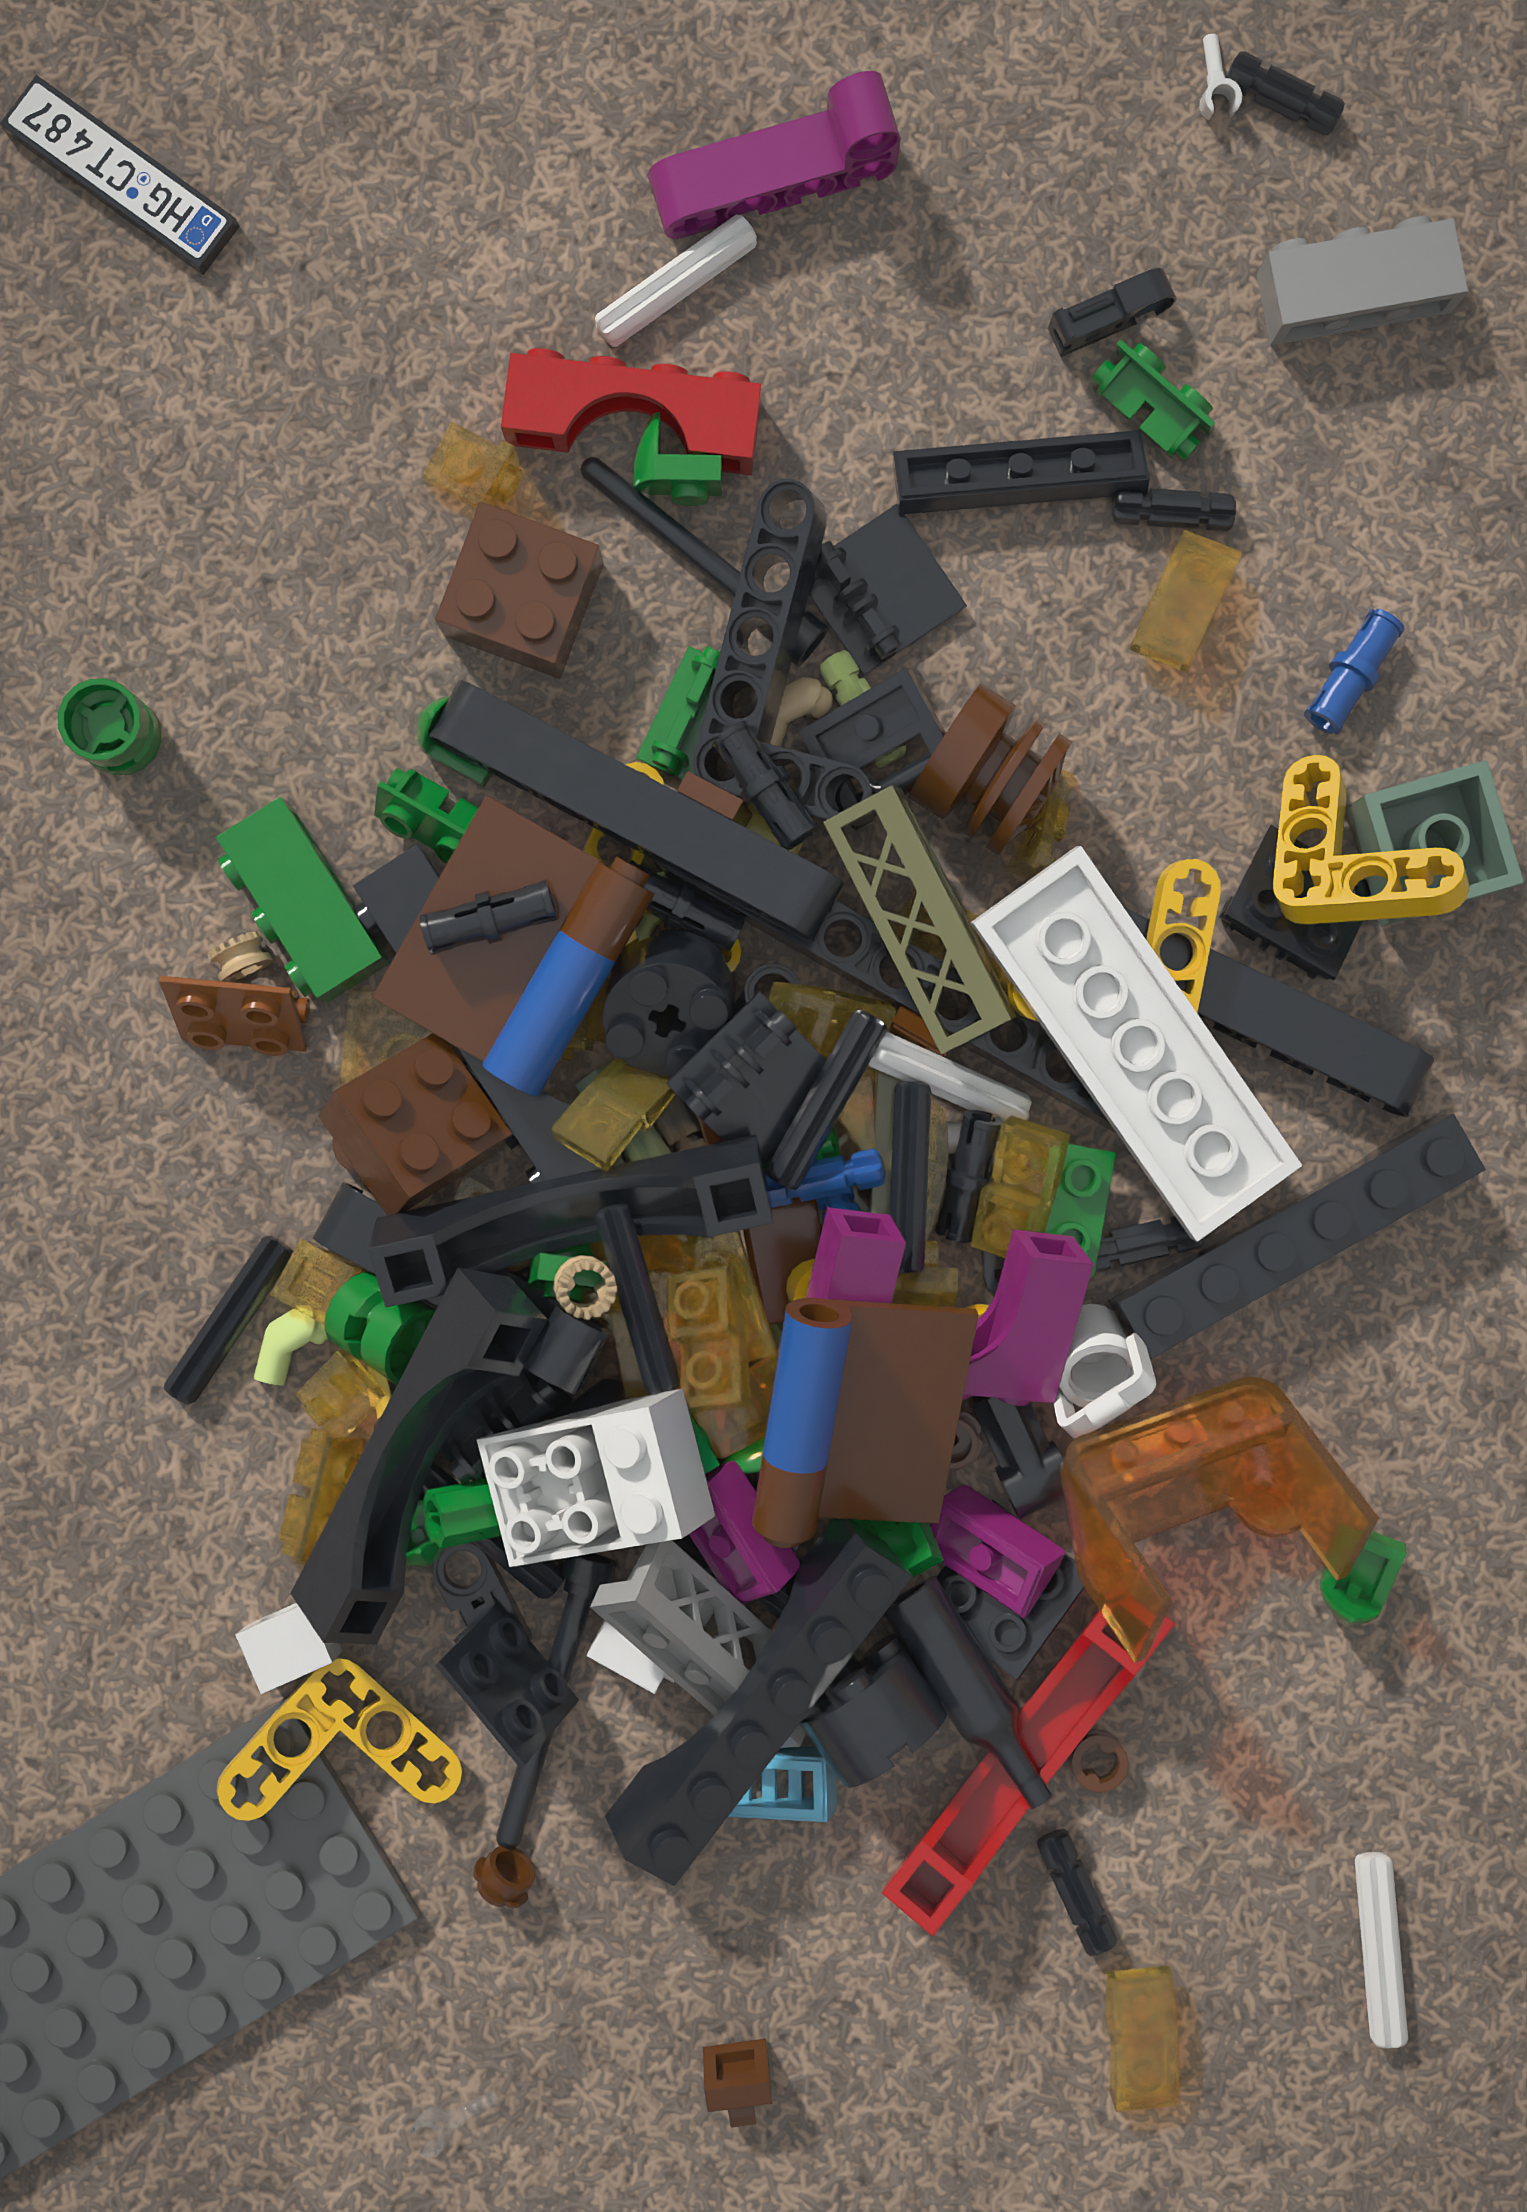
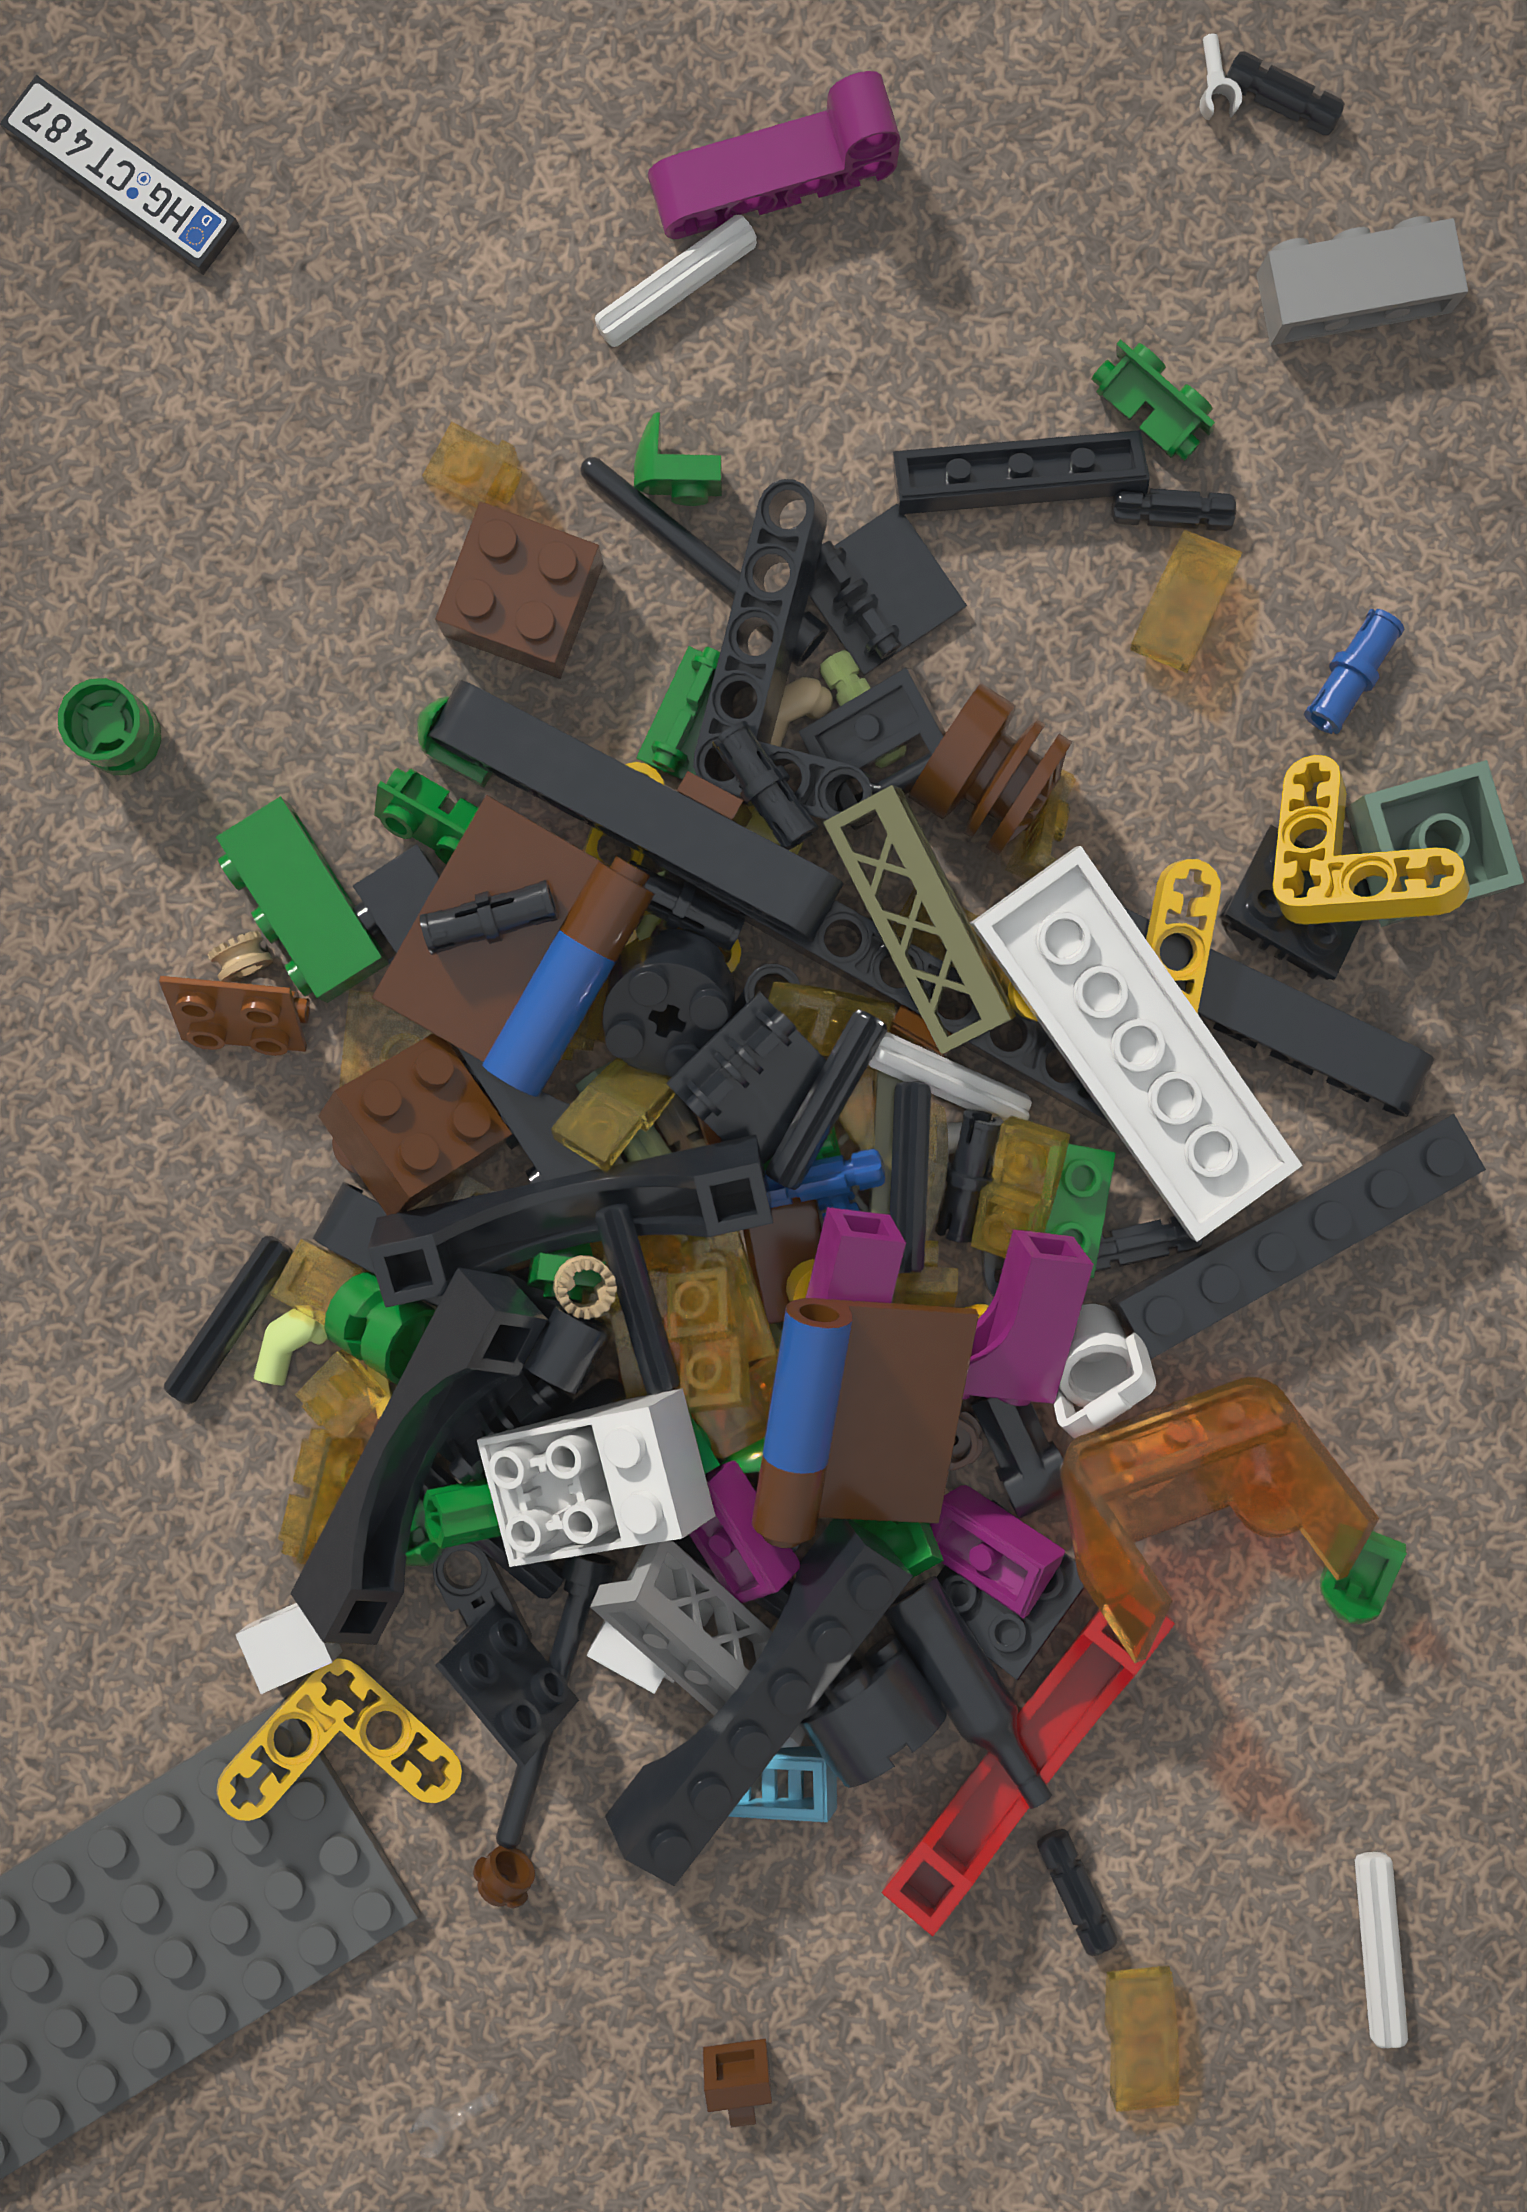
red arch [501,348,761,476] -> none
black piece [1048,268,1177,357] -> none
reddish brown bush [1068,1729,1129,1793] -> none

